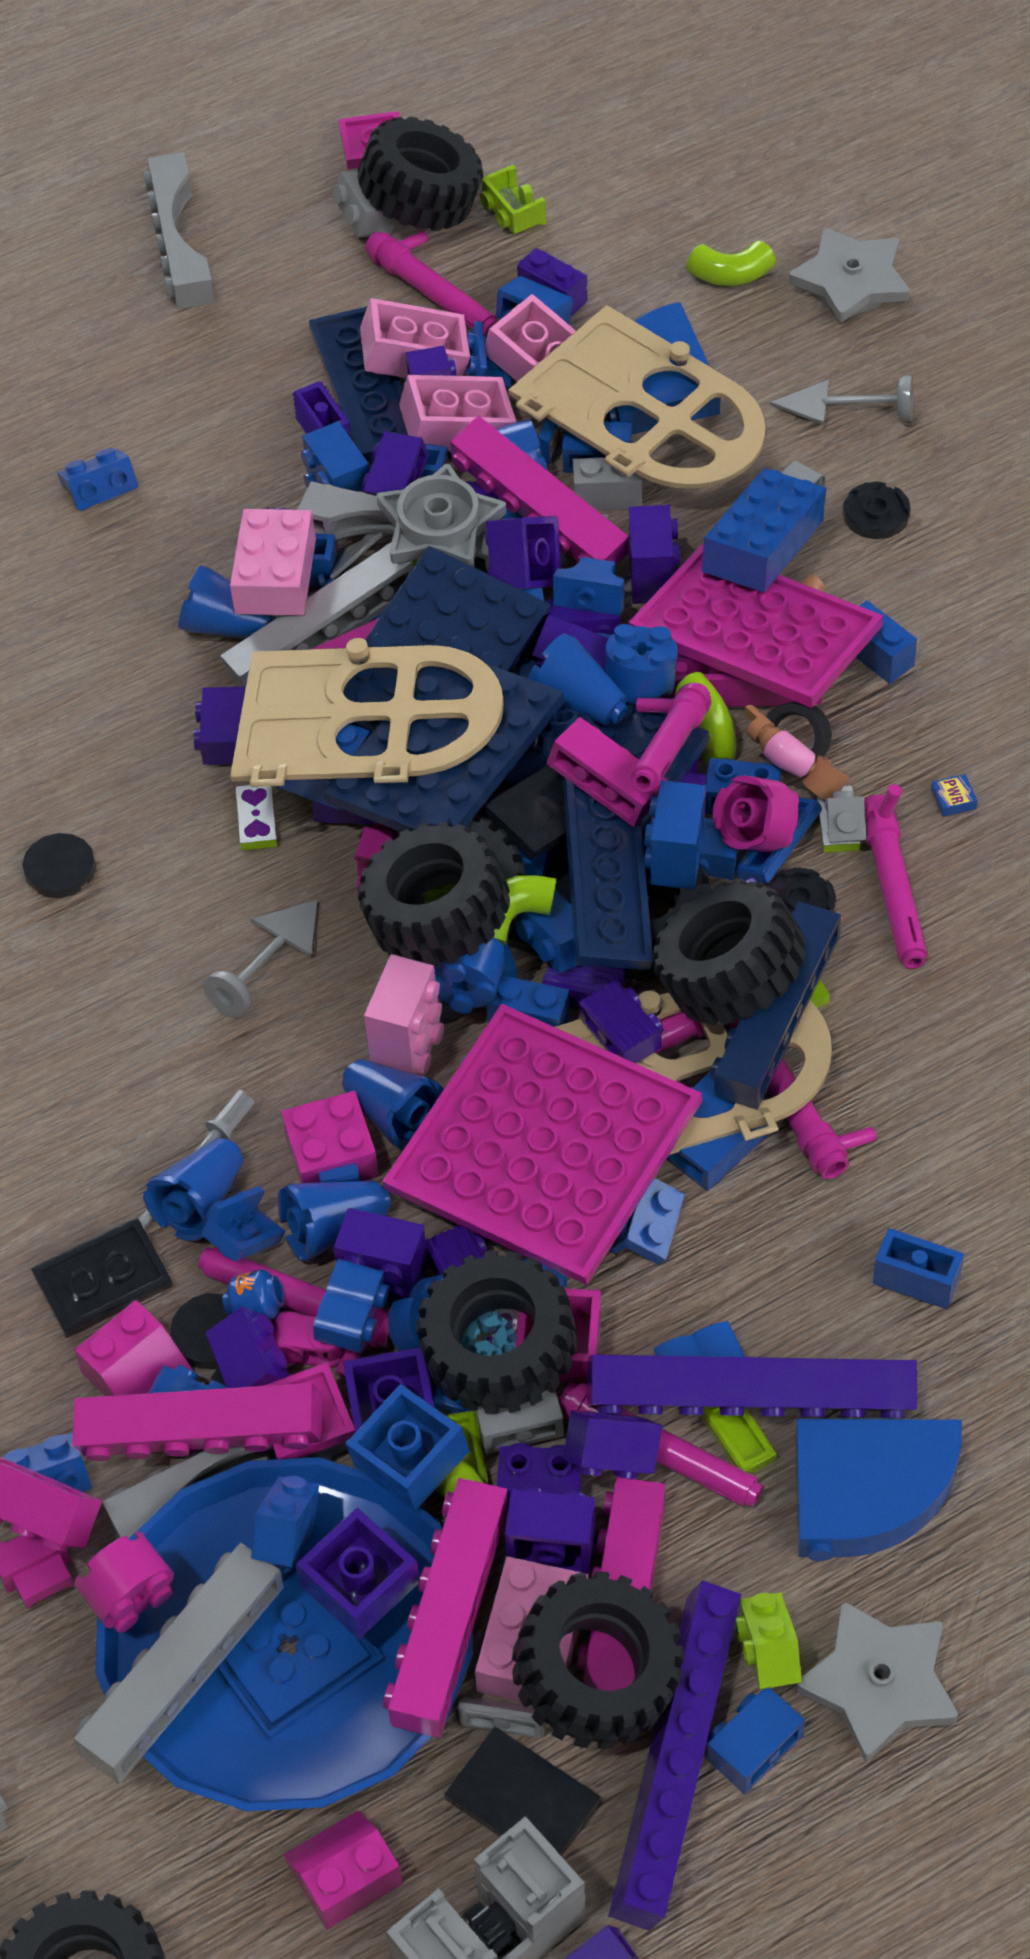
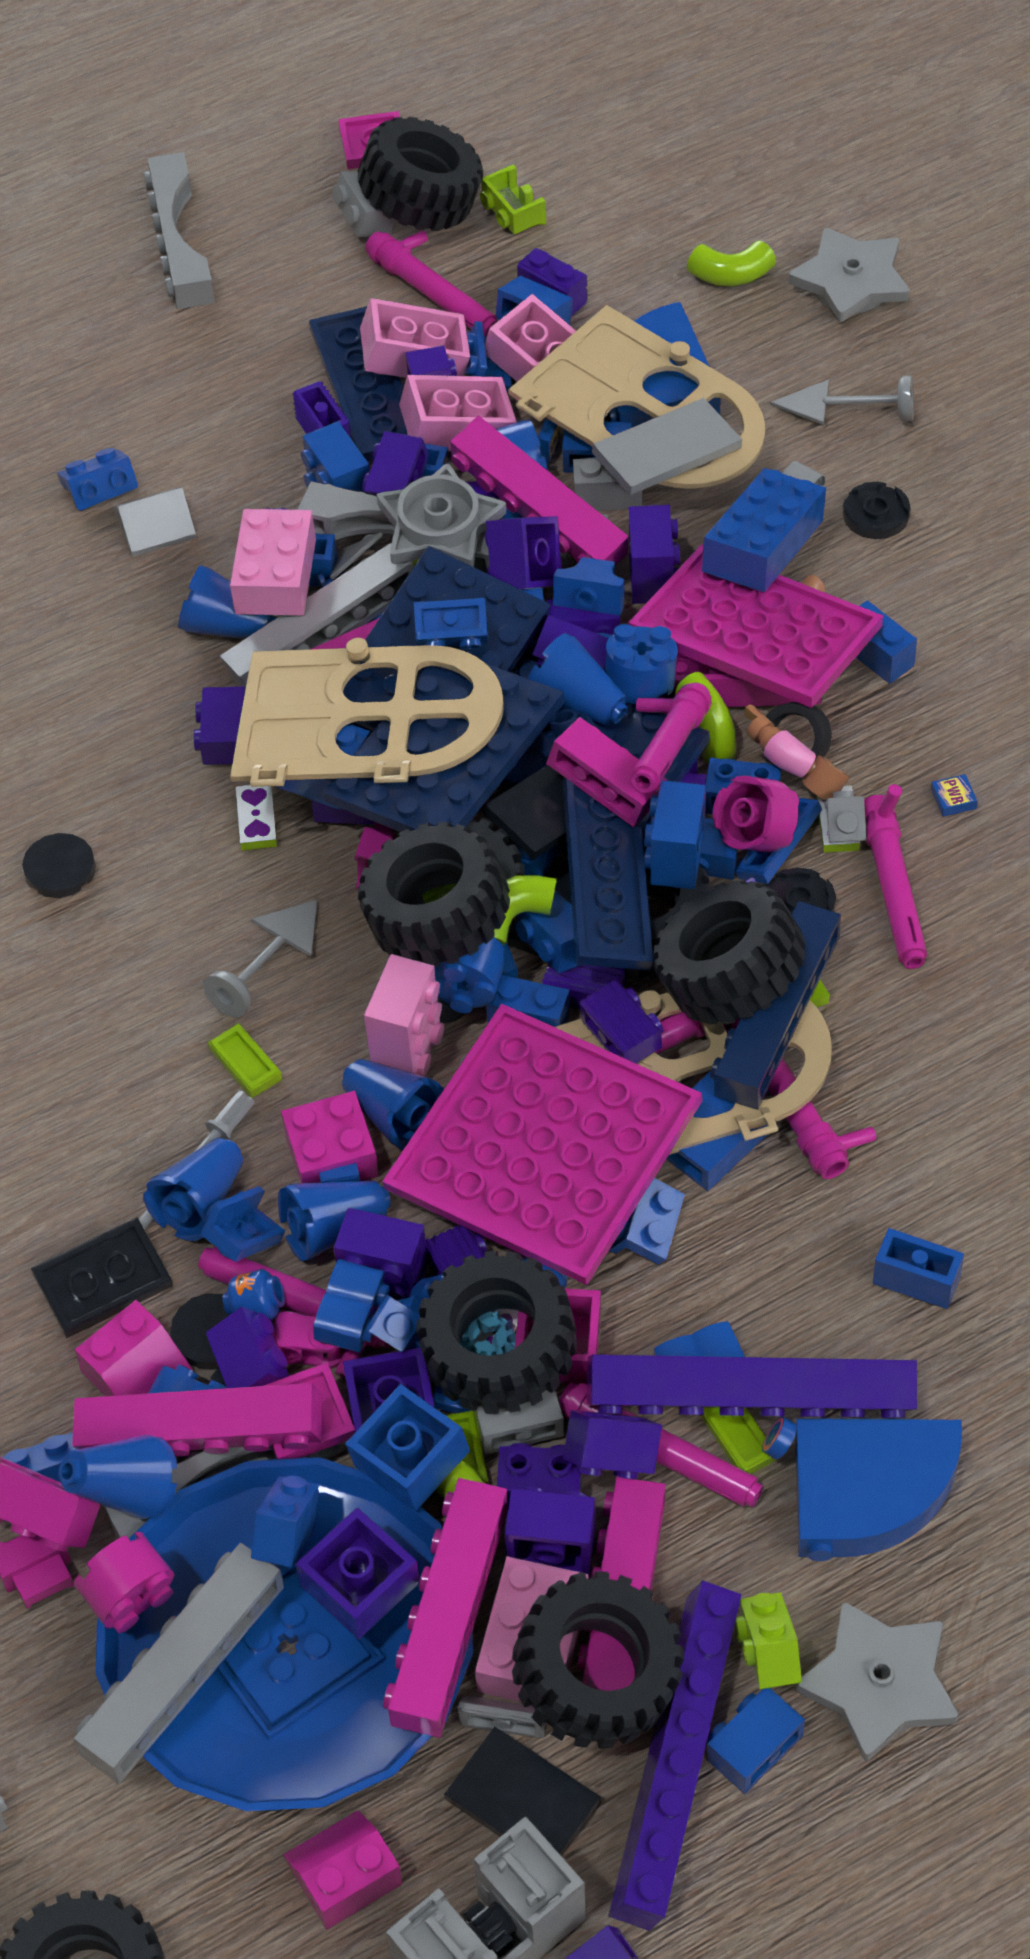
none -> blue cone [59,1435,177,1519]
none -> light grey slope [113,487,197,557]
none -> lime tile [208,1023,283,1099]
none -> plate [365,1295,421,1352]
none -> blue bracket [414,598,488,650]
none -> light grey tile [592,398,743,495]
none -> blue tile [762,1416,797,1459]

